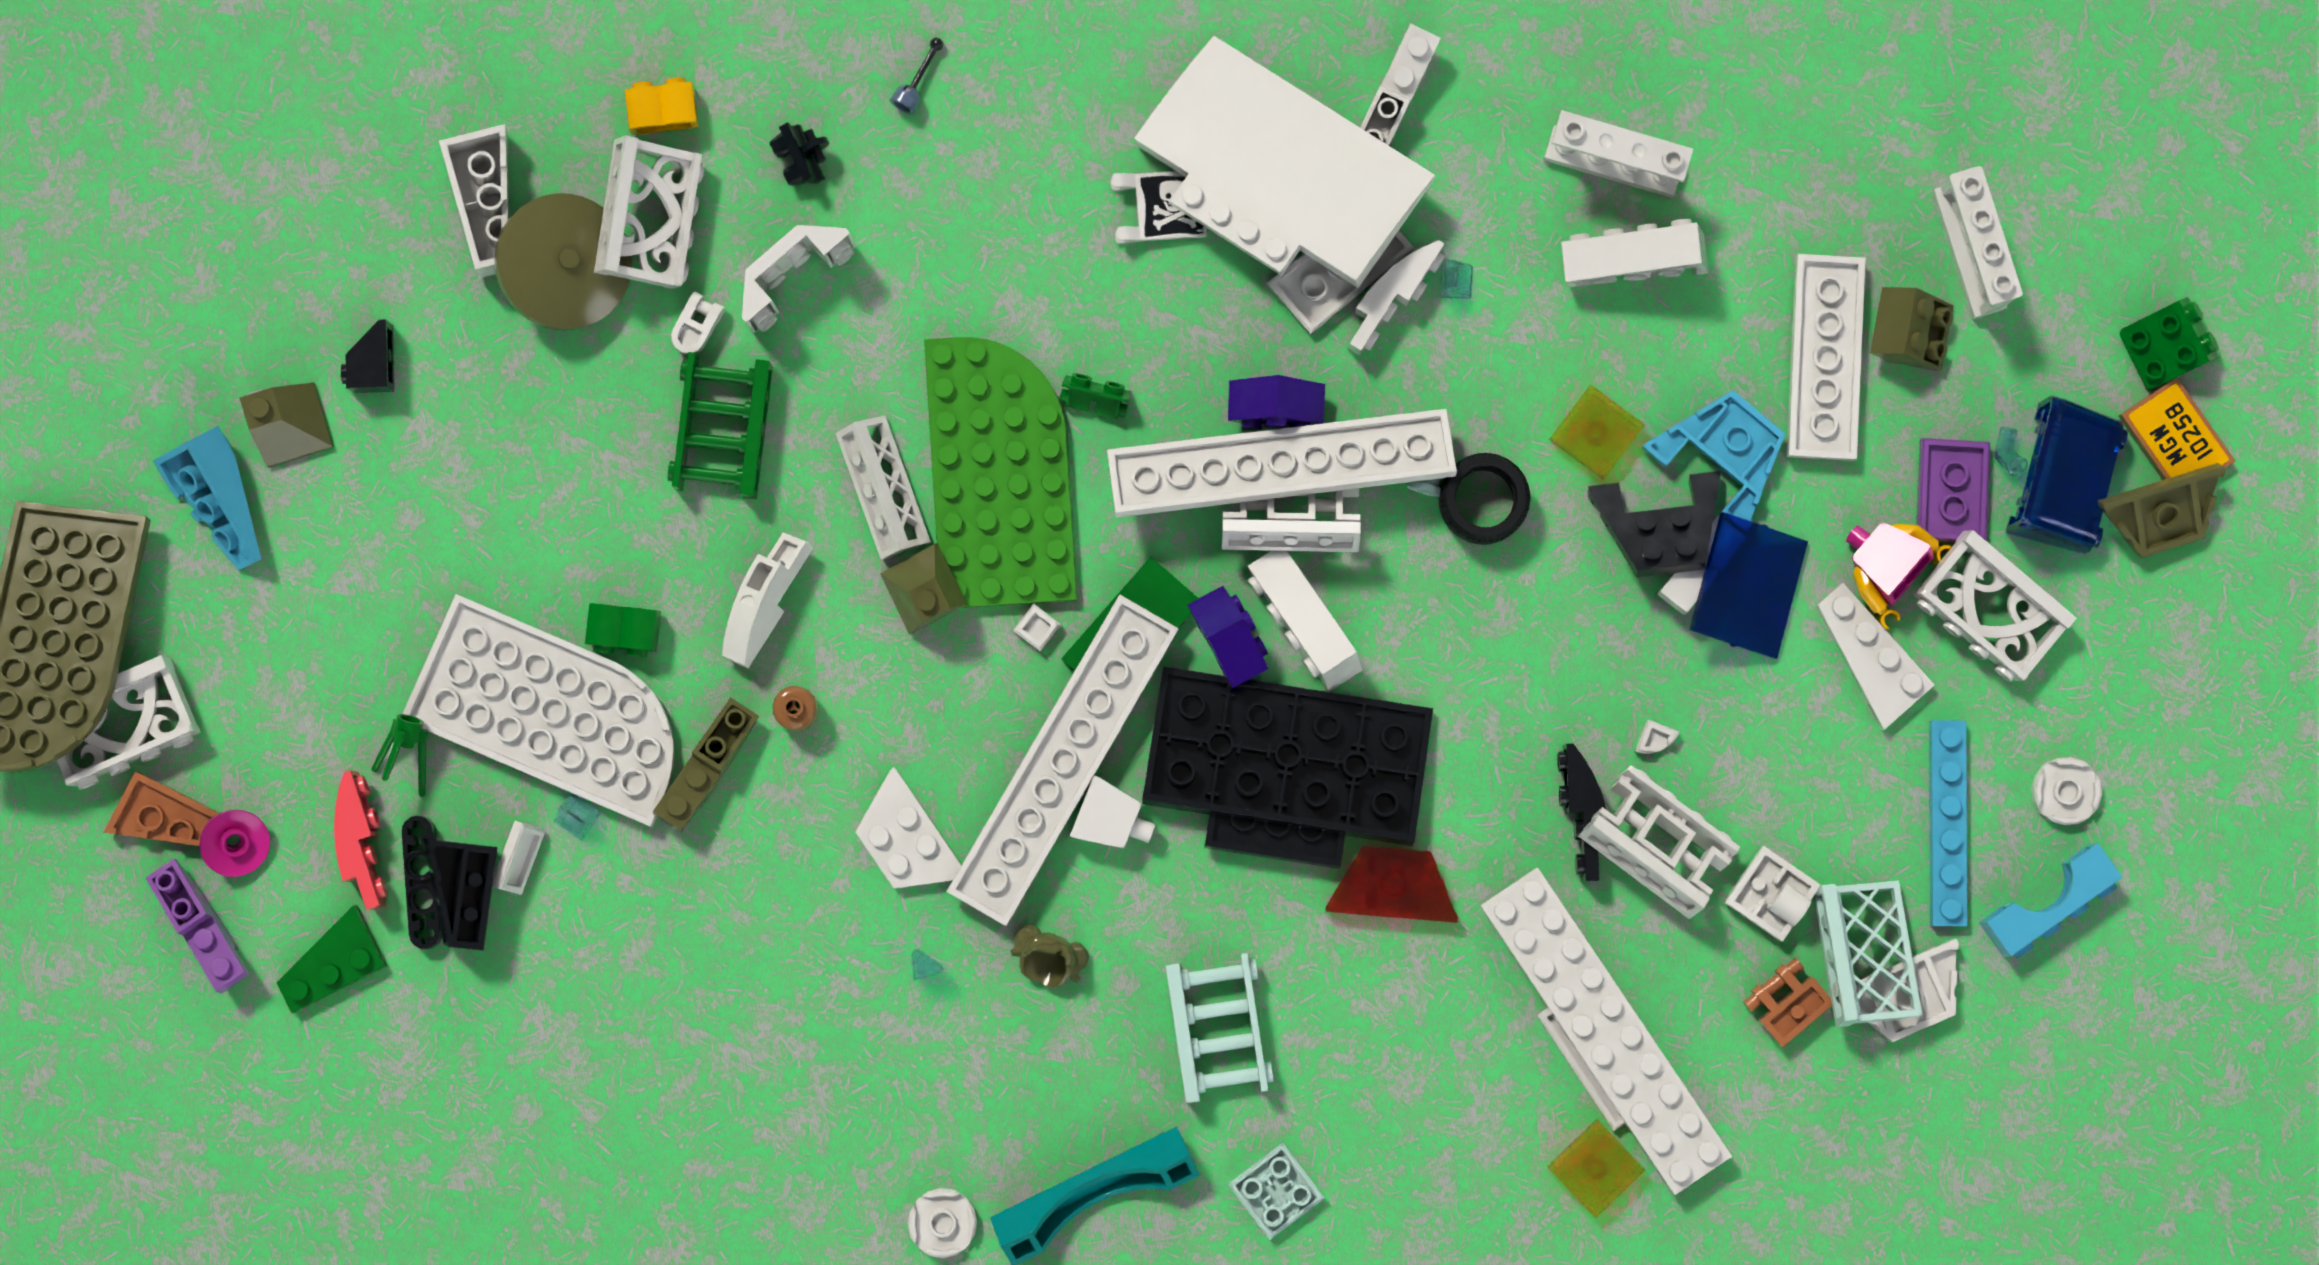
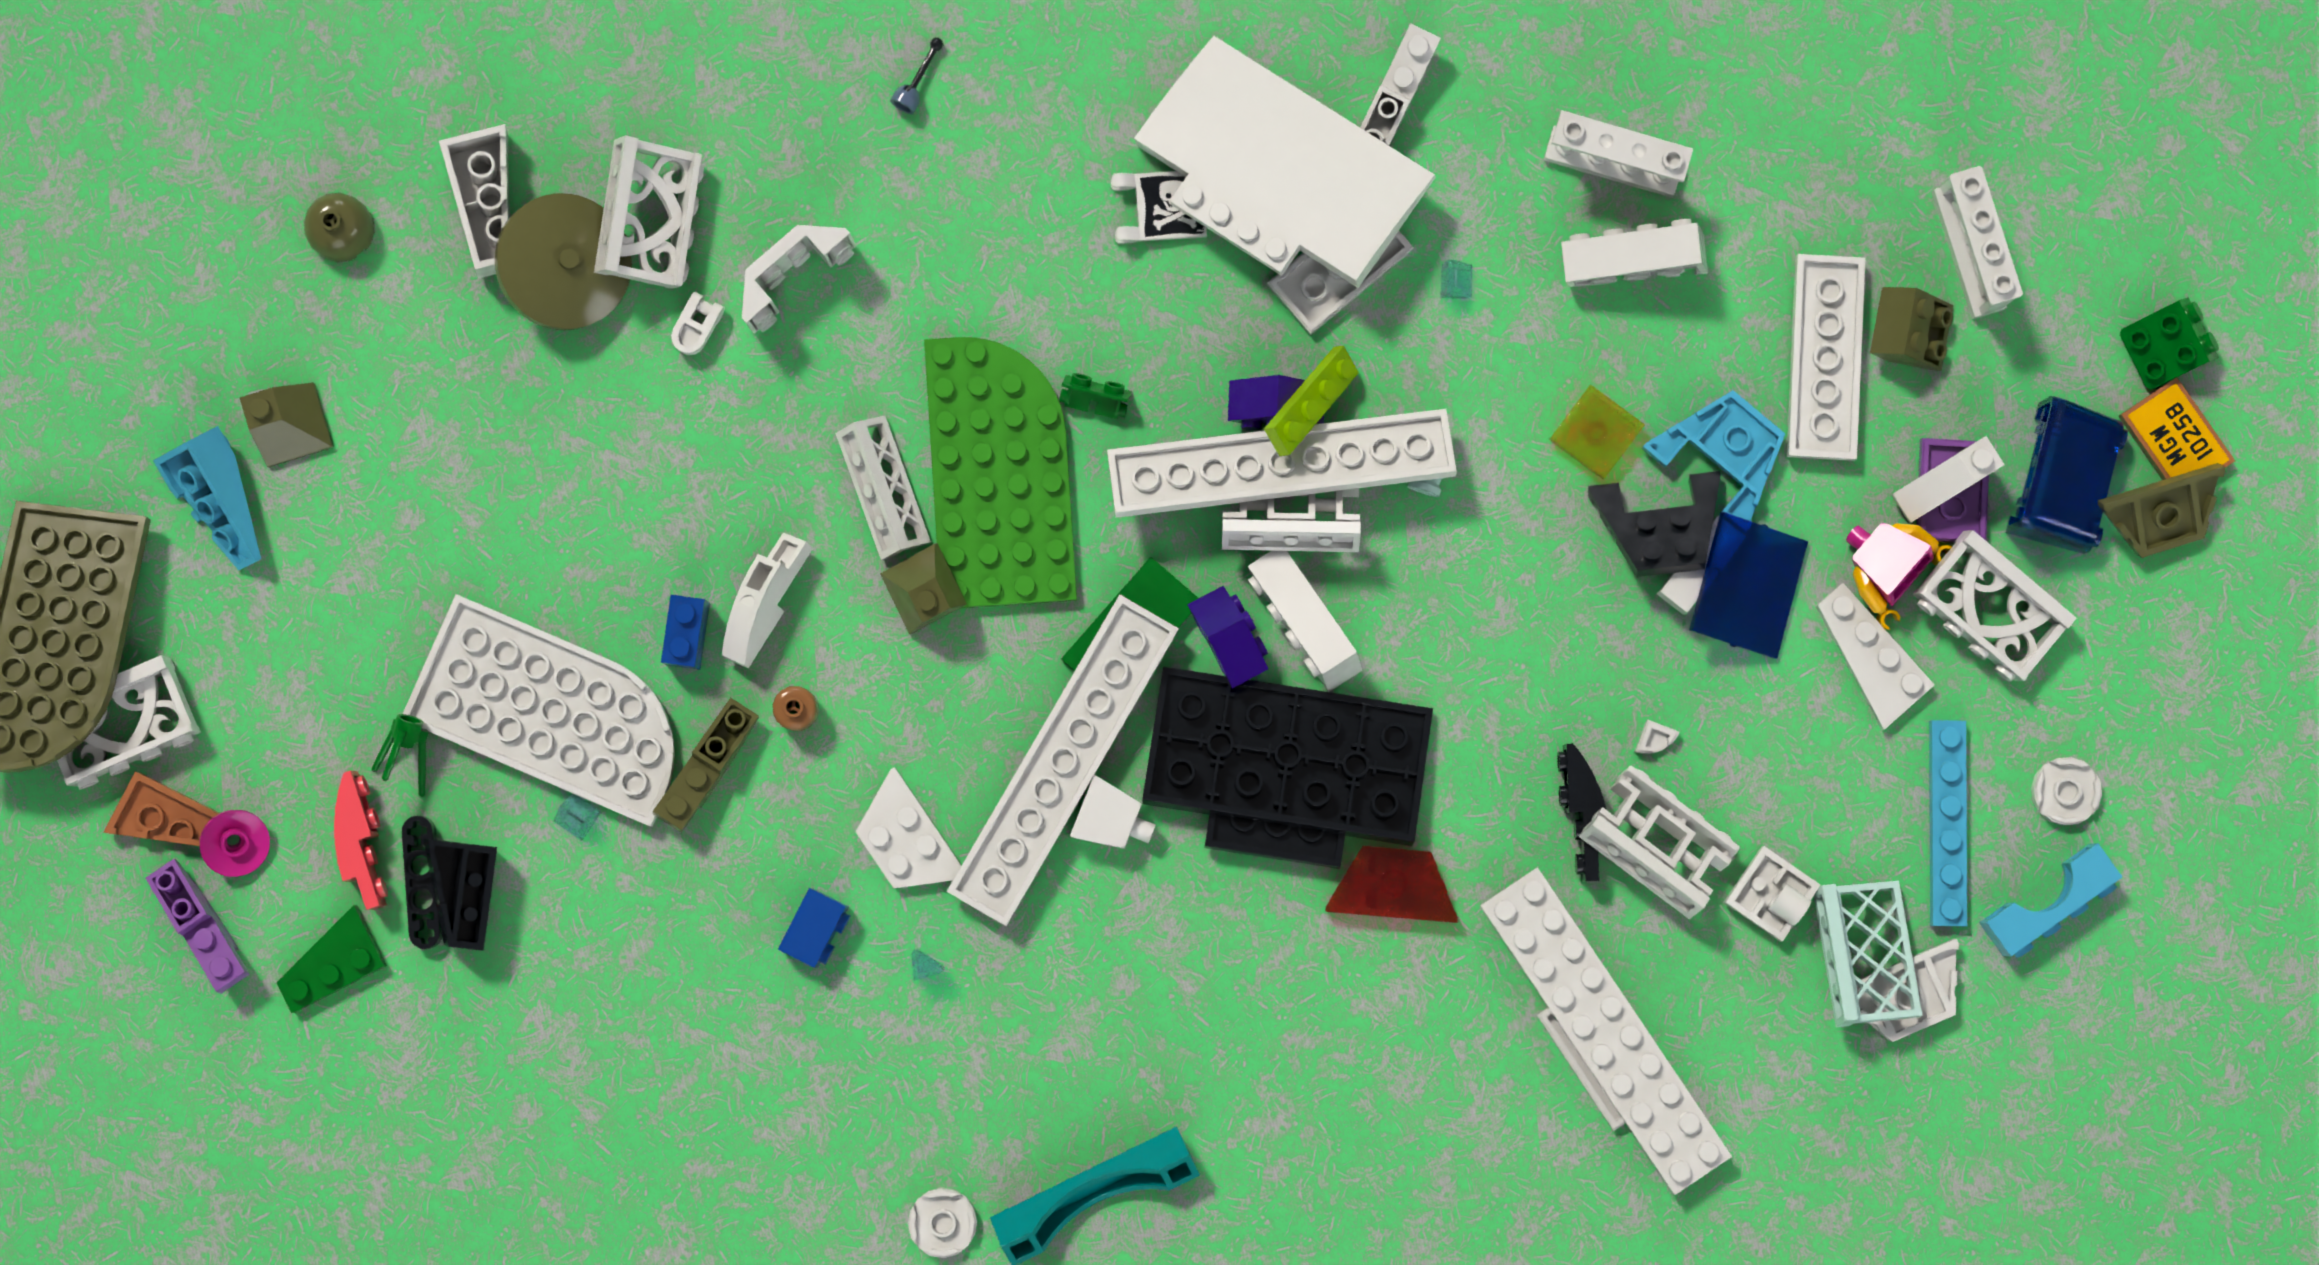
black slope [341,319,394,393] -> none
white tile [492,821,545,895] -> none
green brick [585,603,661,658] -> none
yellow brick [625,77,699,135] -> none
green fence [667,352,773,499] -> none
black hips [769,123,829,186] -> none
olive hair [1010,925,1089,988] -> none
white tile [1013,604,1061,652] -> none
light aqua fence [1165,953,1274,1103] -> none
light aqua tile [1228,1142,1324,1240] -> none
white slope [1348,240,1445,356] -> none
black tyre [1439,453,1530,545] -> none
clear yellow plate [1547,1119,1646,1218] -> none
nougat plate [1743,958,1832,1047] -> none
clear light blue arm [1994,427,2028,476] -> none
none -> olive cylinder [304,193,375,262]
none -> blue brick [661,595,710,670]
none -> blue brick [778,888,850,968]
none -> lime plate [1264,346,1359,456]
none -> white slope [1891,436,2005,523]

